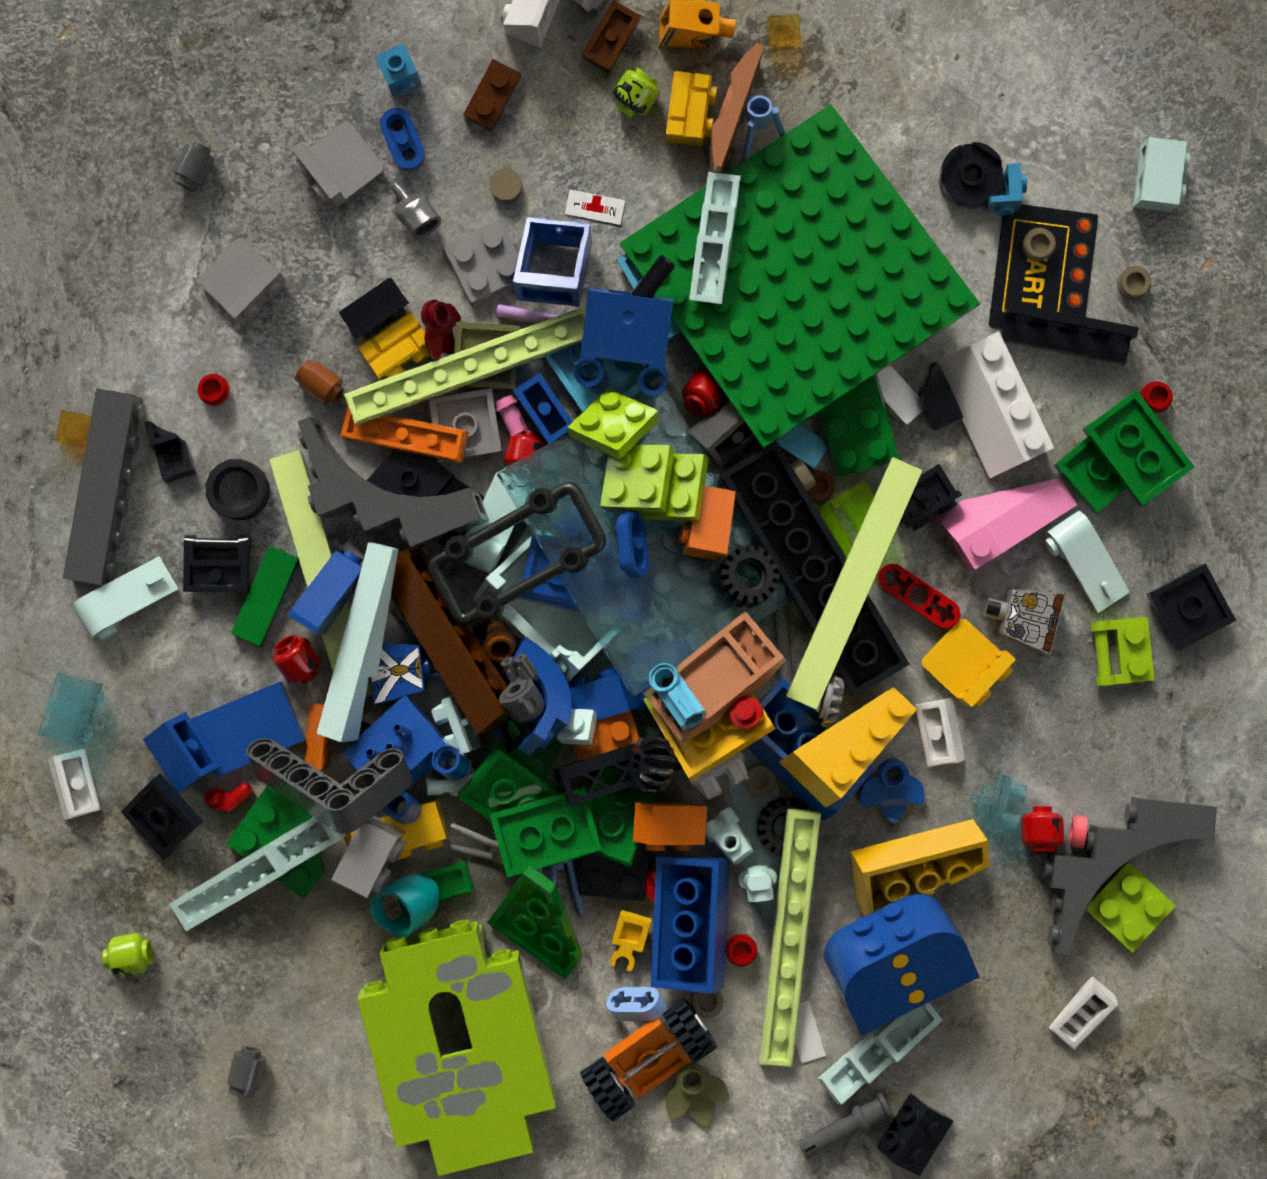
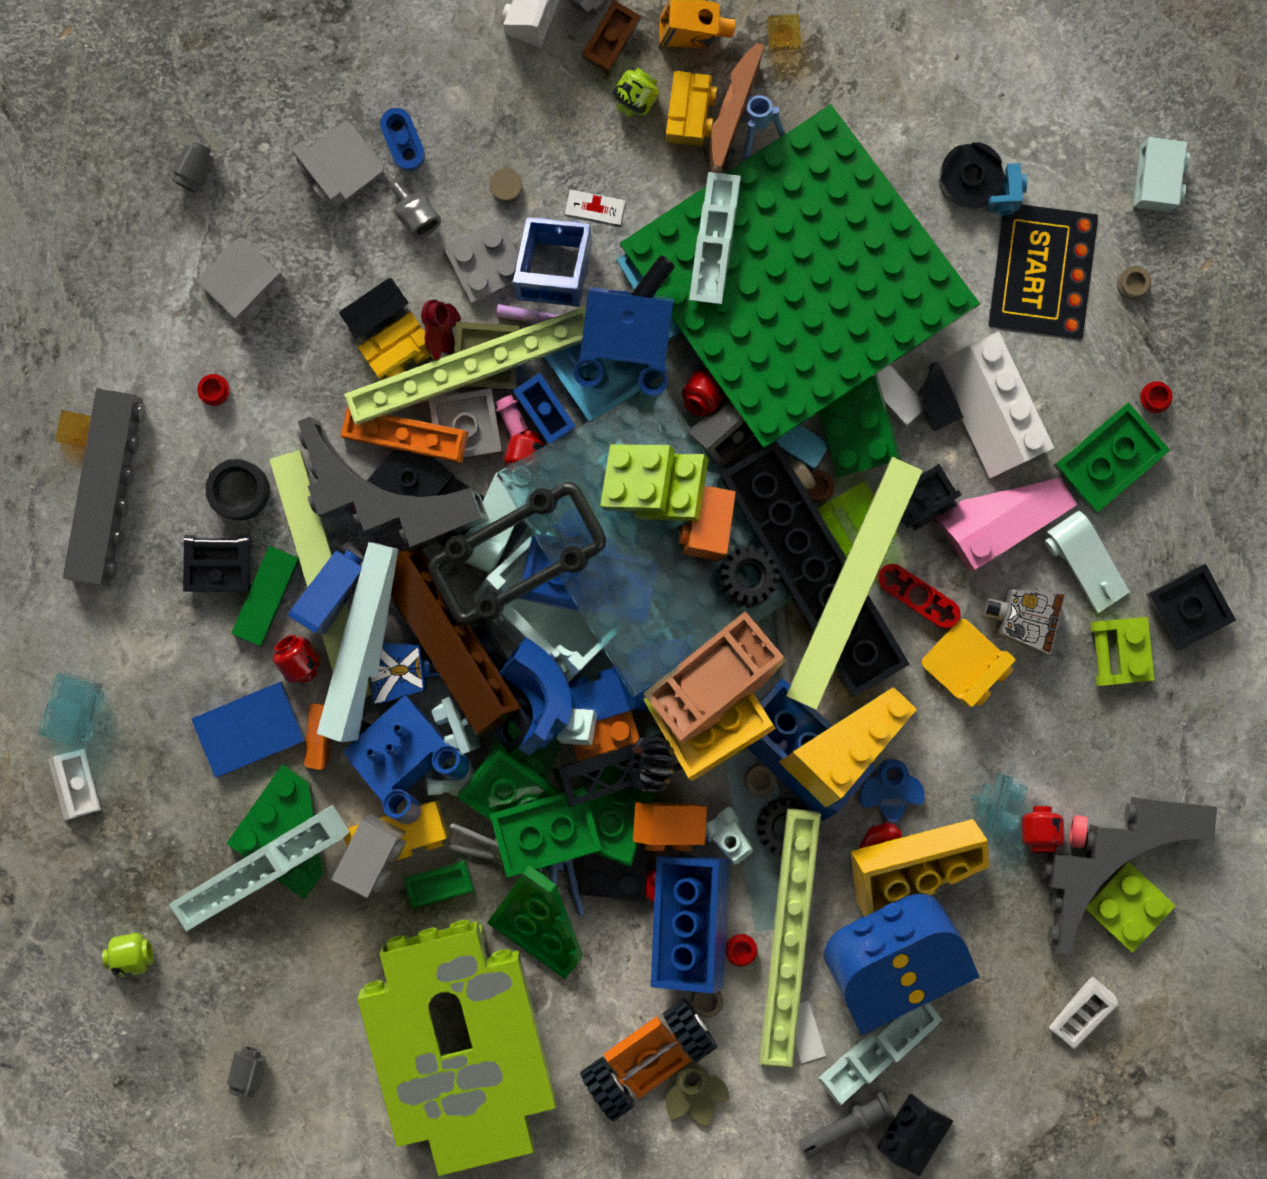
light aqua door [73,557,179,641] -> none
black plate [121,773,203,860] -> none
blue brick [143,712,221,793] -> none
black slope [144,421,196,483] -> none
red arm [204,781,255,812] -> none
dark grey beam [246,738,413,834] -> none
dark orange brick [295,360,344,405] -> none
teal piece [370,874,440,937] -> none
dark azure bracket [376,44,421,96] -> none
reddish brown plate [463,59,521,132] -> none
dark orange cone [484,621,516,662] -> none
dark grey piece [499,653,545,724] -> none
lime plate [567,389,660,460] -> none
light blue beam [606,987,666,1022] -> none
yellow plate [610,909,652,972] -> none
blue plate [615,511,650,578] -> none
medium azure piece [649,663,707,730] -> none
white hips [689,751,749,800] -> none
red plate [730,696,763,730] -> none
light aqua plate [738,866,777,902] -> none
light grey gear [818,676,845,728] -> none
white slope [915,697,965,768] -> none
black fence [1000,303,1139,365] -> none
dark tan tile [1022,228,1056,262] -> none
green plate [1082,390,1195,507] -> none
none -> red arm [858,823,902,849]

